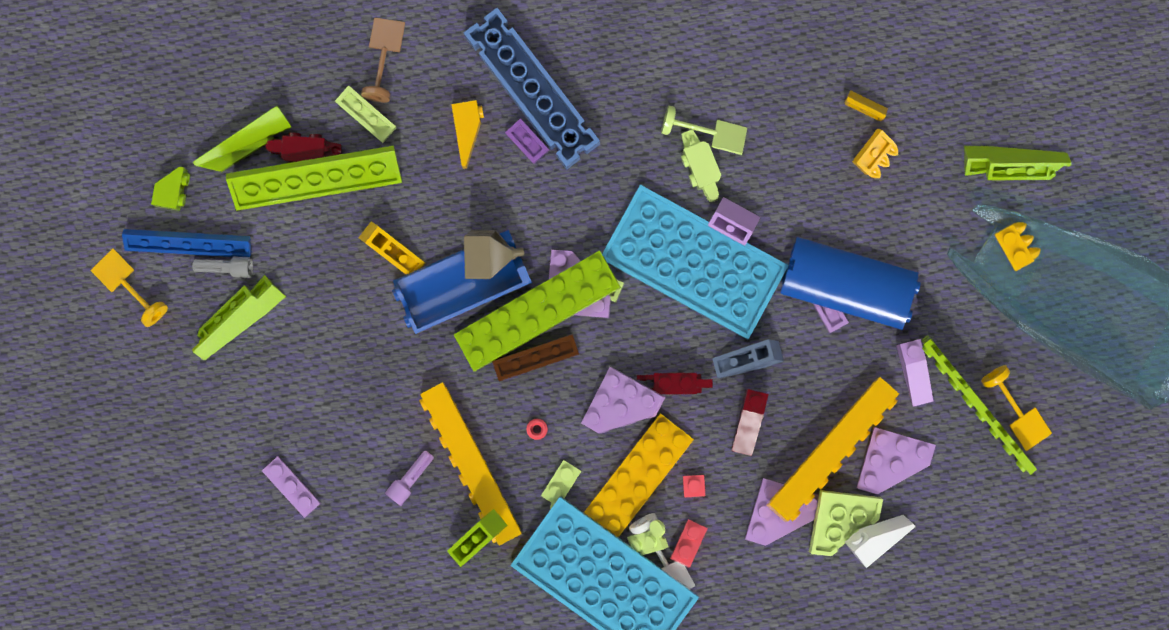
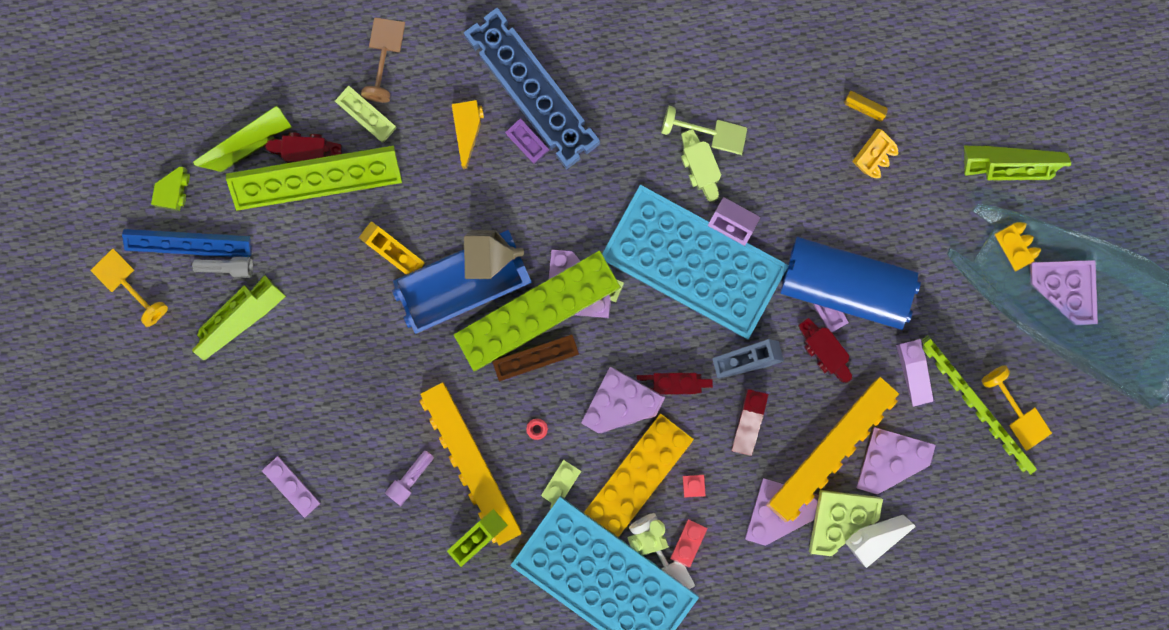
none -> dark red hinge [798,318,852,383]
none -> lavender plate [1030,260,1098,325]

